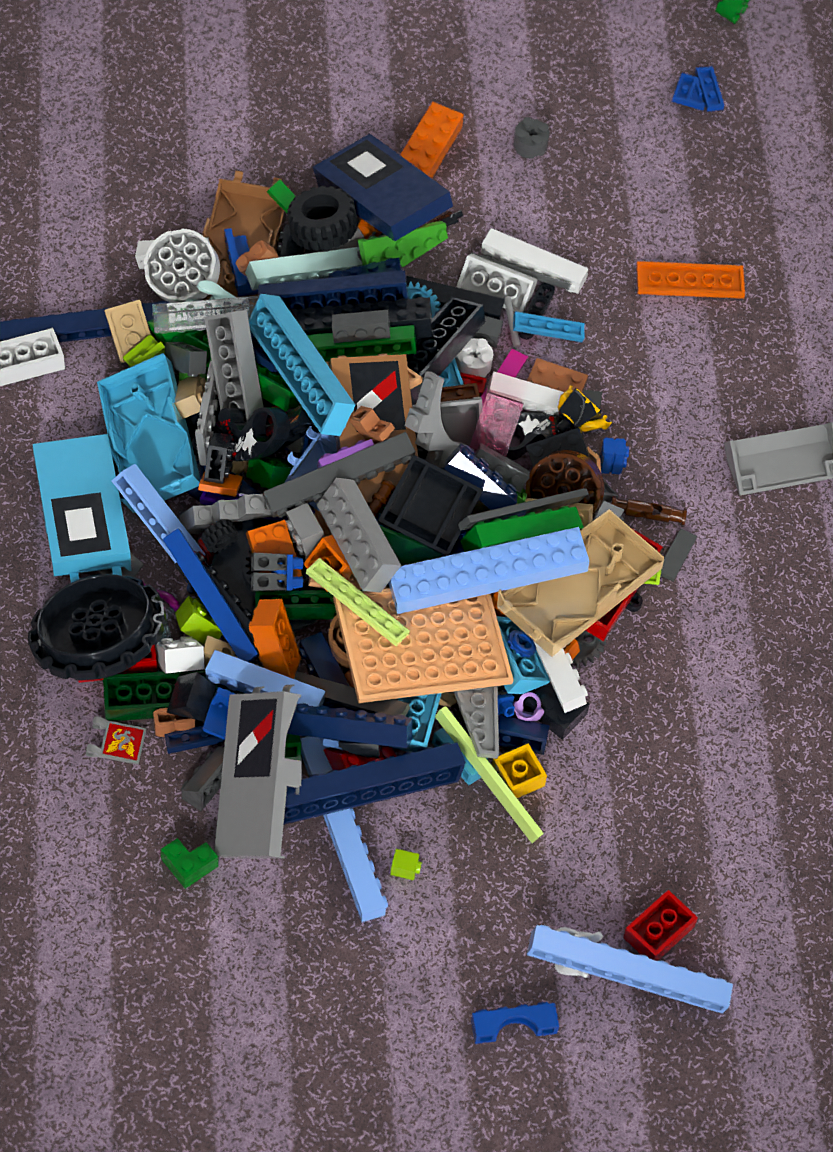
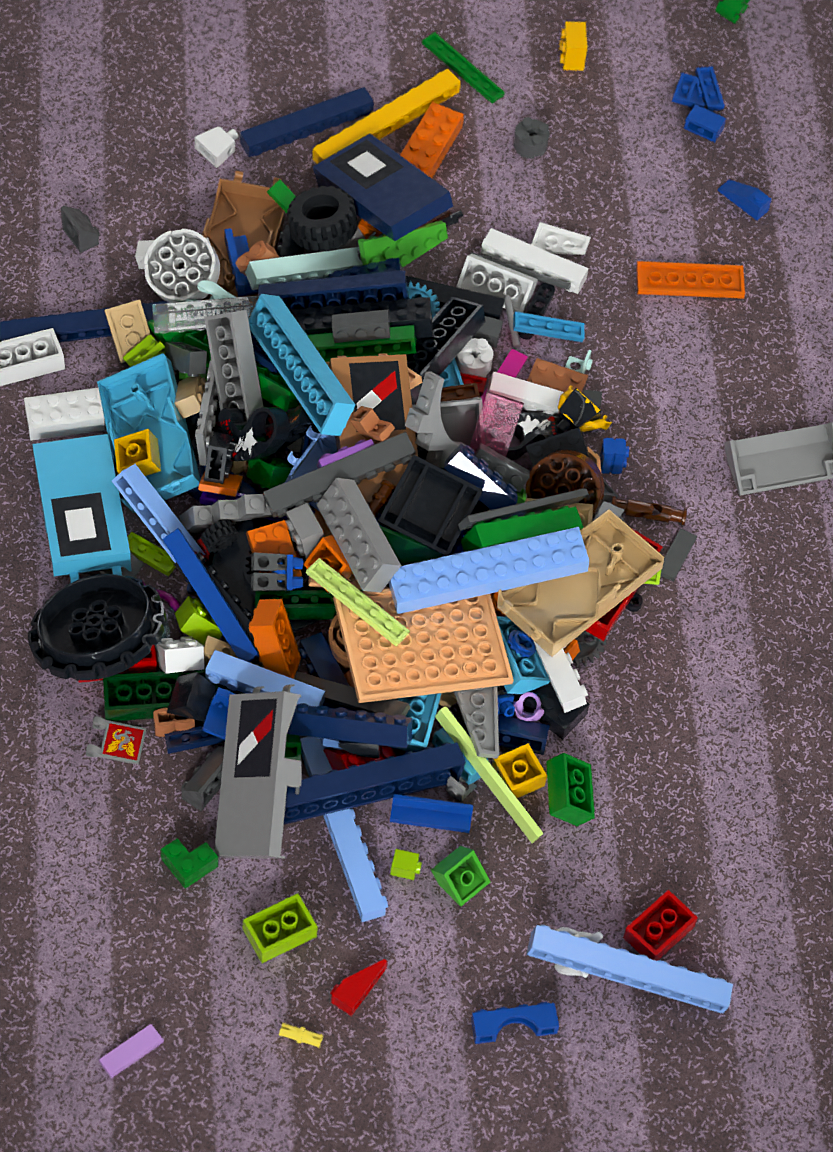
none -> white brick [24,388,105,441]
none -> dark grey slope [61,206,100,253]
none -> lavender tile [99,1024,163,1078]
none -> yellow brick [114,429,161,476]
none -> lime plate [127,532,176,577]
none -> white torso [195,127,238,168]
none -> dark blue brick [240,87,374,157]
none -> lime brick [243,893,318,963]
none -> light yellow pin [279,1023,323,1048]
none -> yellow brick [312,69,461,164]
none -> red slope [330,959,388,1016]
none -> blue panel [390,794,473,833]
none -> green tile [422,32,505,104]
none -> bright green slope [431,846,490,906]
none -> light grey bracket [446,776,476,802]
none -> white wing [531,222,591,255]
none -> green brick [546,753,595,826]
none -> yellow brick [559,22,587,70]
none -> light aqua bracket [565,350,593,374]
none -> blue brick [684,104,726,143]
none -> blue slope [717,180,771,221]

